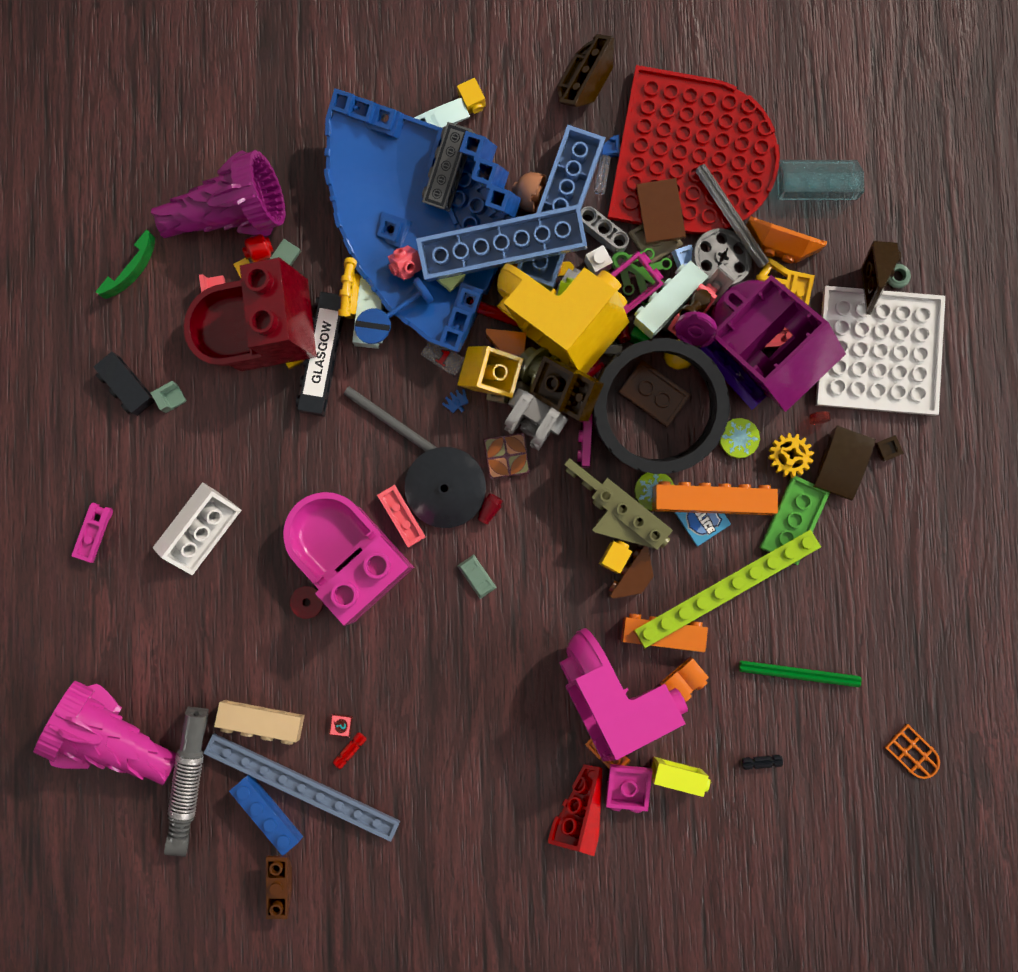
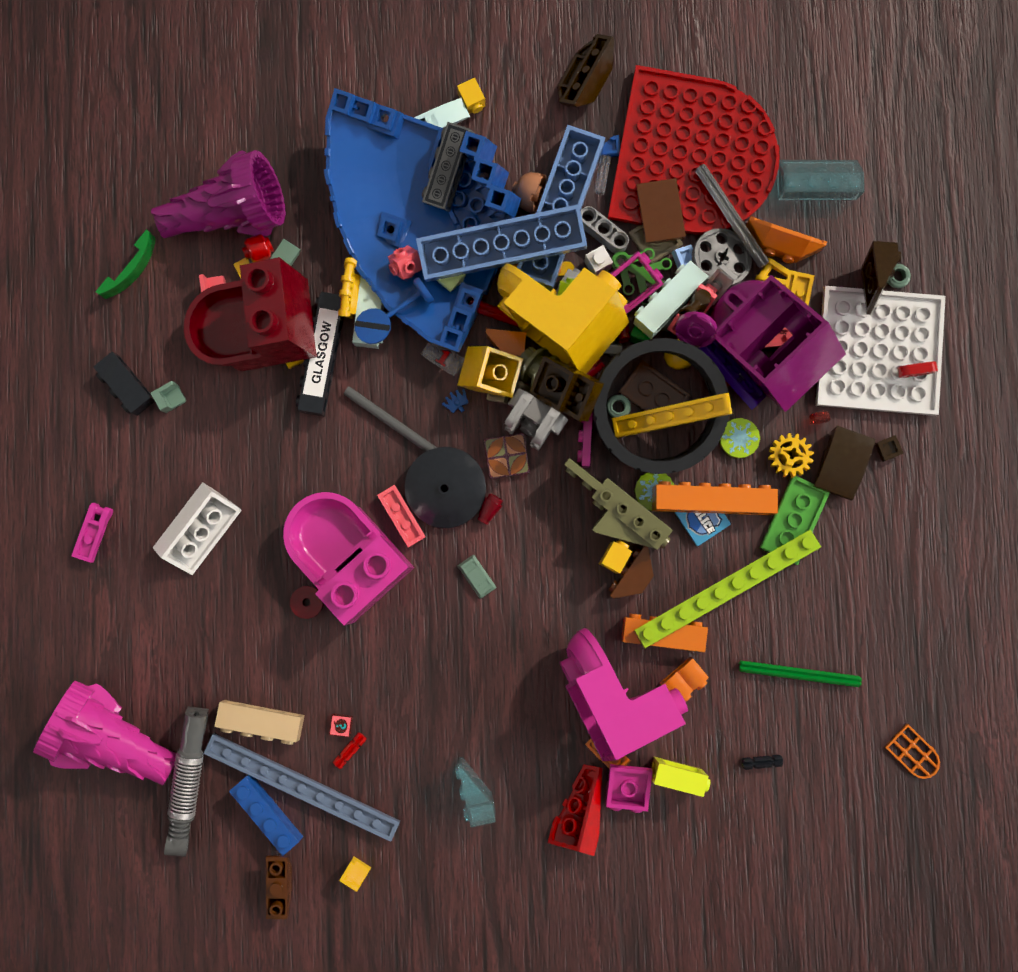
none -> yellow panel [339,857,371,892]
none -> clear light blue slope [455,757,496,827]
none -> sand green piece [606,394,631,418]
none -> yellow tile [612,393,732,438]
none -> red beam [897,361,938,378]

